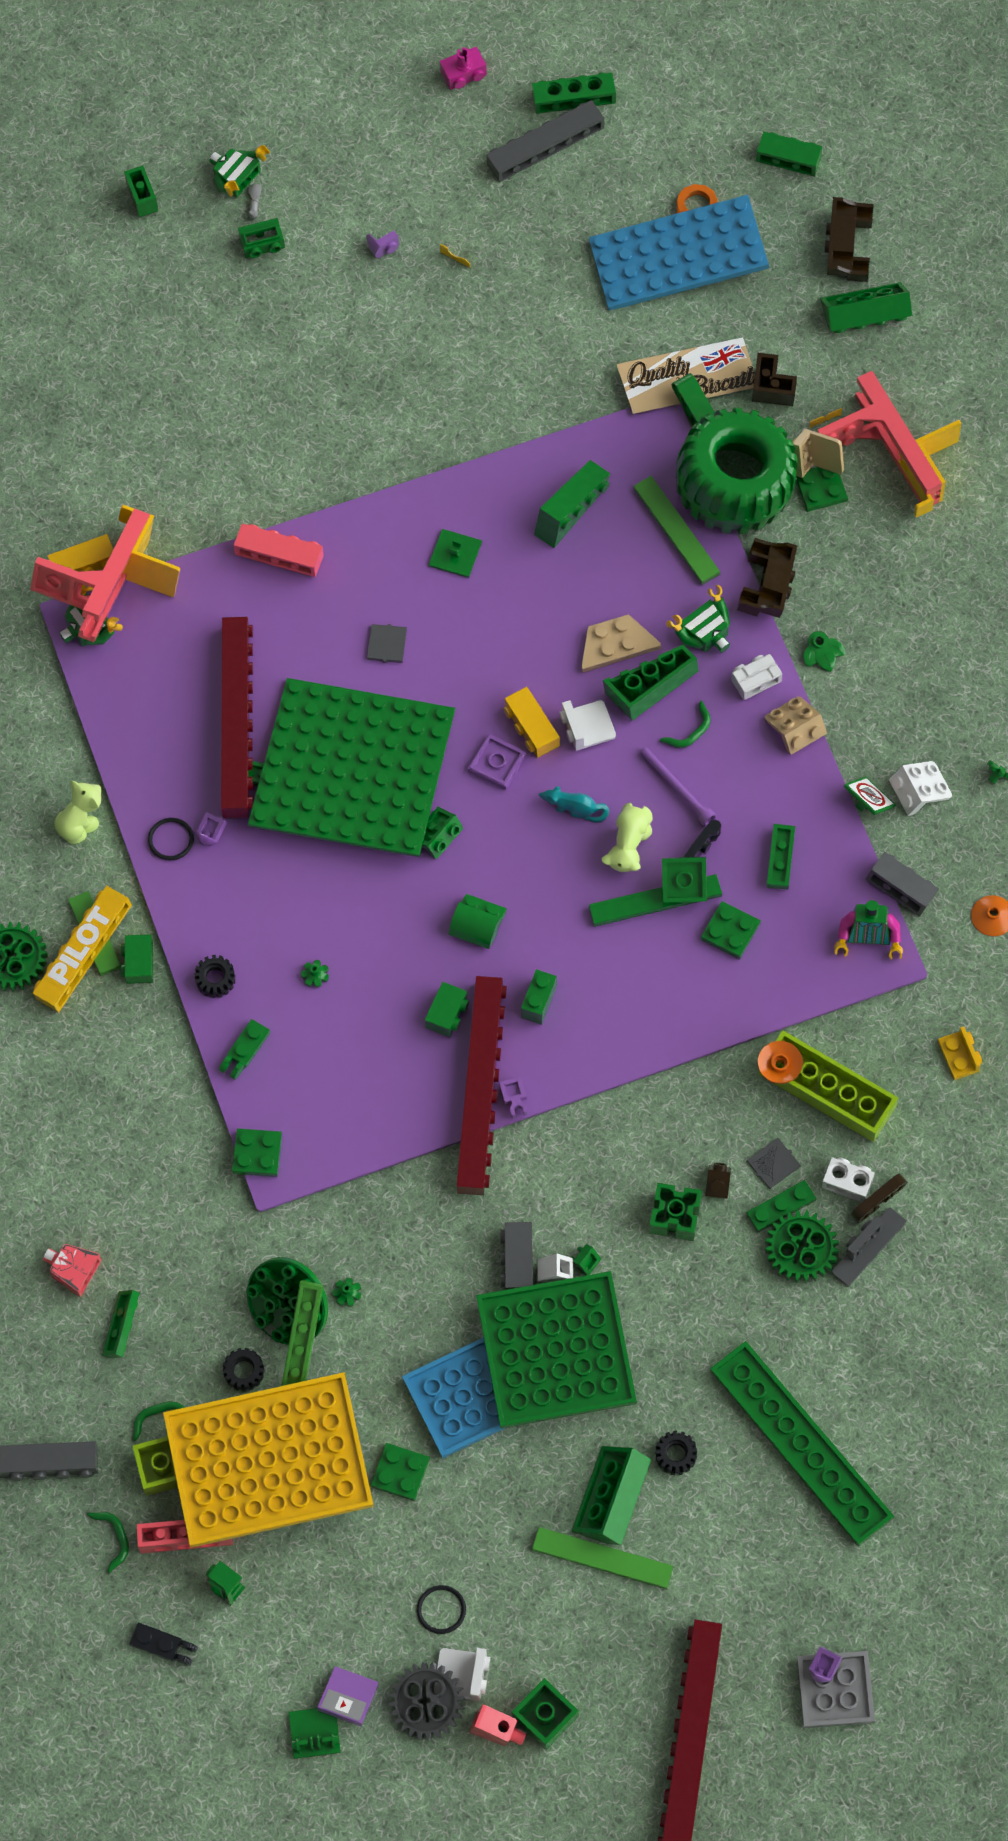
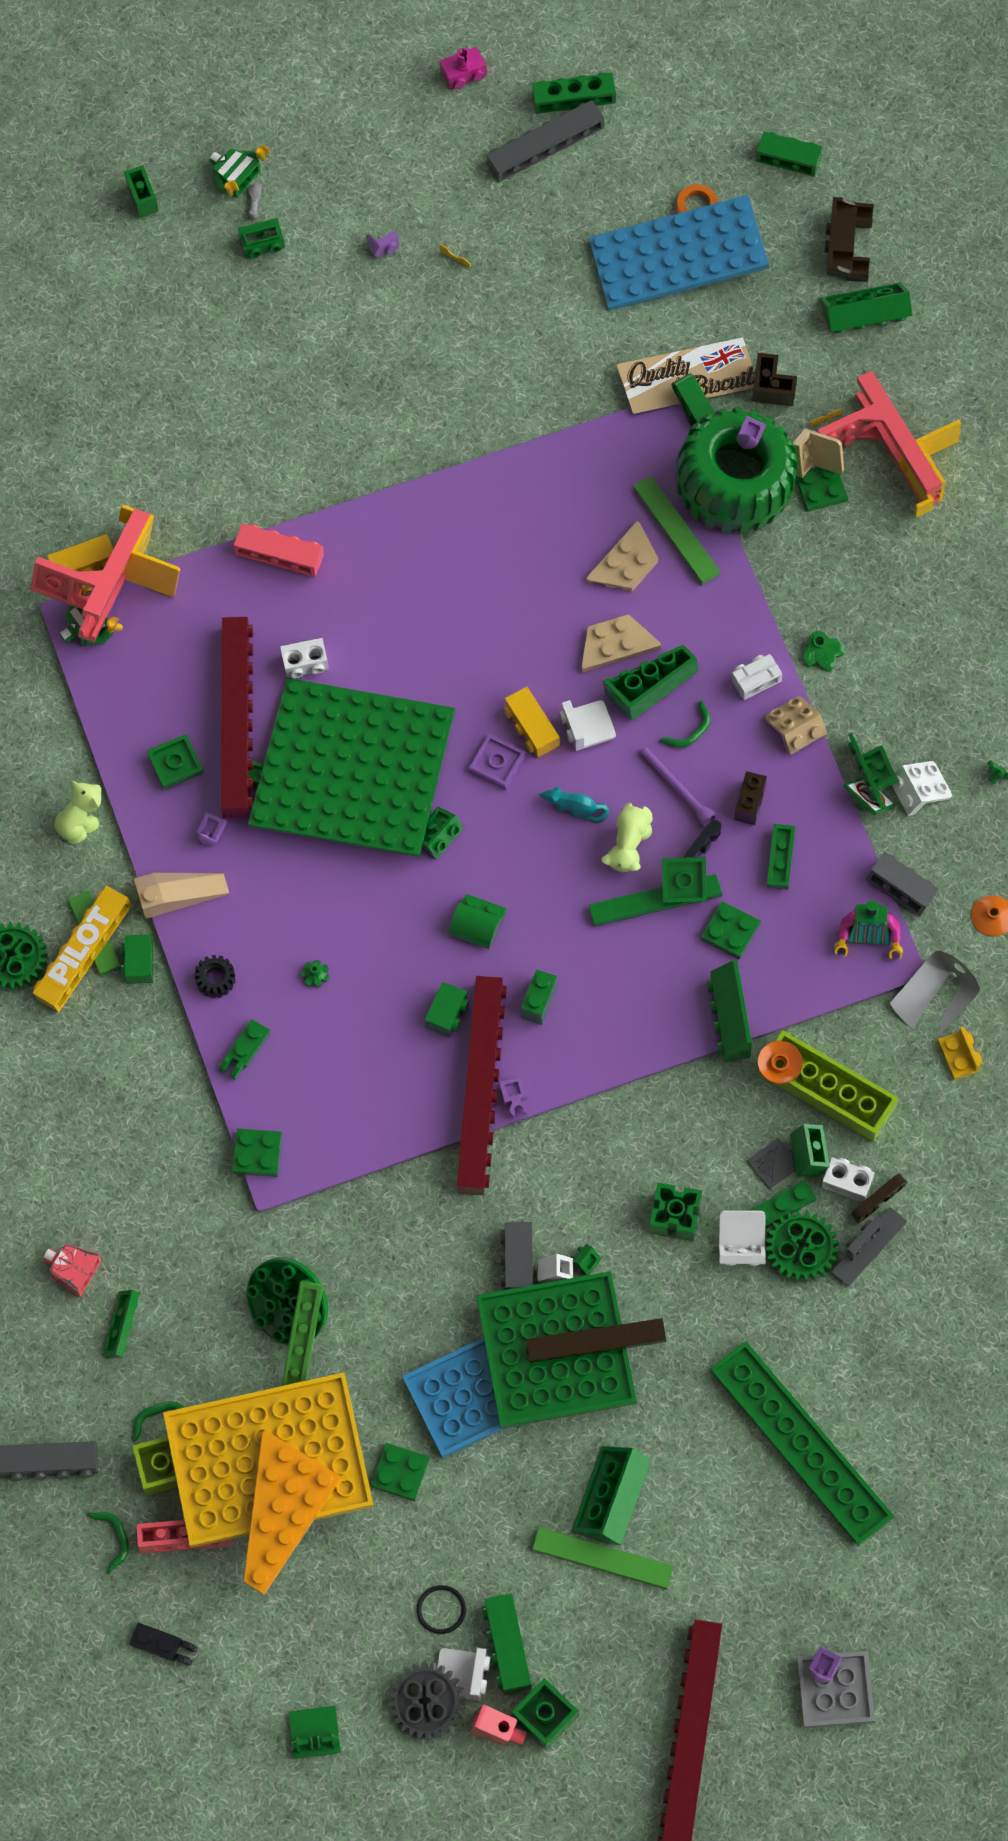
black tyre [148,818,194,860] -> none
green window [206,1561,245,1606] -> none
black tyre [223,1348,264,1392] -> none
medium lavender tile [317,1666,379,1727] -> none
green plant [333,1278,362,1307] -> none
dark grey piece [367,624,407,663] -> none
green piece [429,529,482,578] -> none
green wedge [534,460,610,548] -> none
black tyre [655,1431,697,1475] -> none
green torso [666,585,730,653] -> none
dark brown bracket [705,1163,731,1199] -> none
dark brown bracket [737,538,797,618] -> none
none -> tan wedge [133,873,230,919]
none -> green plate [147,734,204,790]
none -> light orange wing [244,1430,341,1596]
none -> white brick [280,638,329,678]
none -> green brick [481,1593,532,1695]
none -> dark brown tile [526,1318,666,1363]
none -> tan wing [586,521,658,592]
none -> green slope [706,960,752,1062]
none -> white bracket [719,1210,766,1266]
none -> dark brown brick [734,771,767,825]
none -> medium lavender plate [736,416,766,449]
none -> green brick [790,1124,830,1177]
none -> green bracket [848,733,899,808]
none -> light grey piece [889,951,980,1036]

